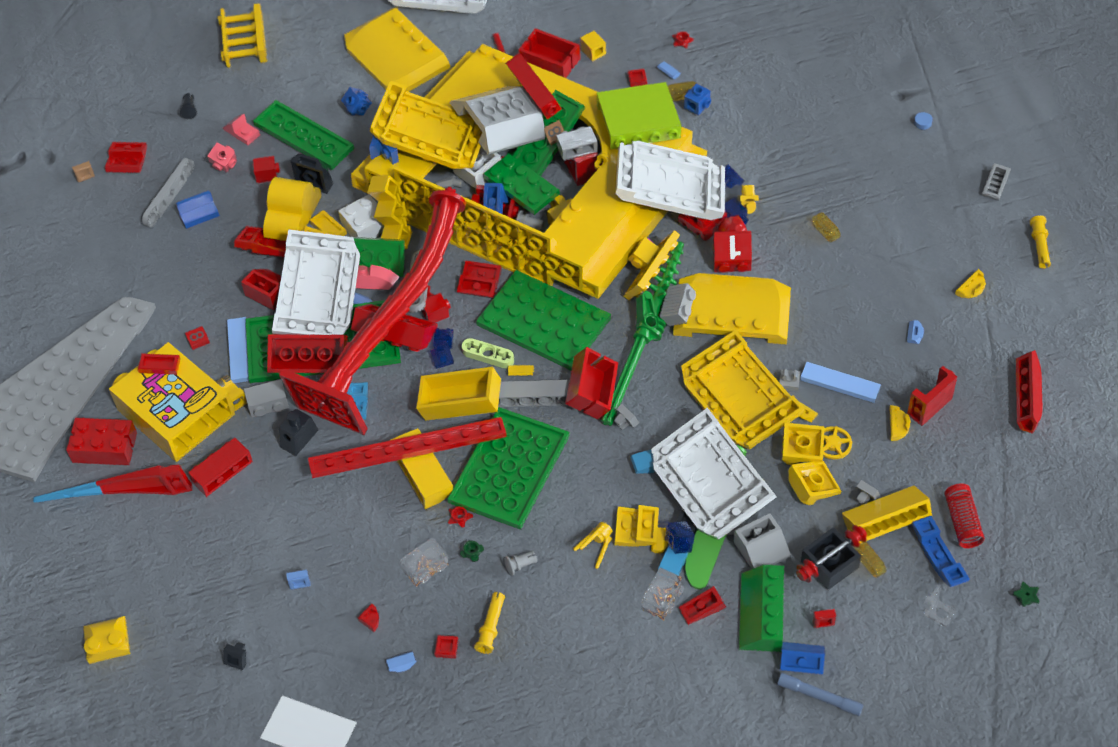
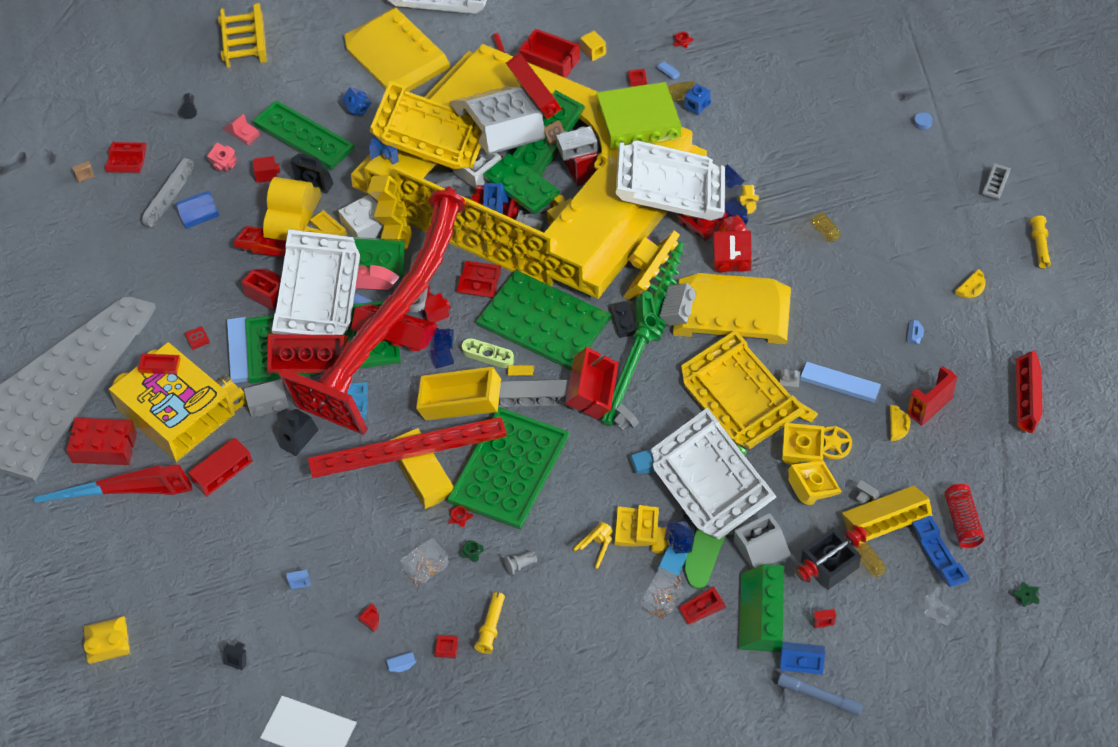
none -> black plate [610,301,637,338]

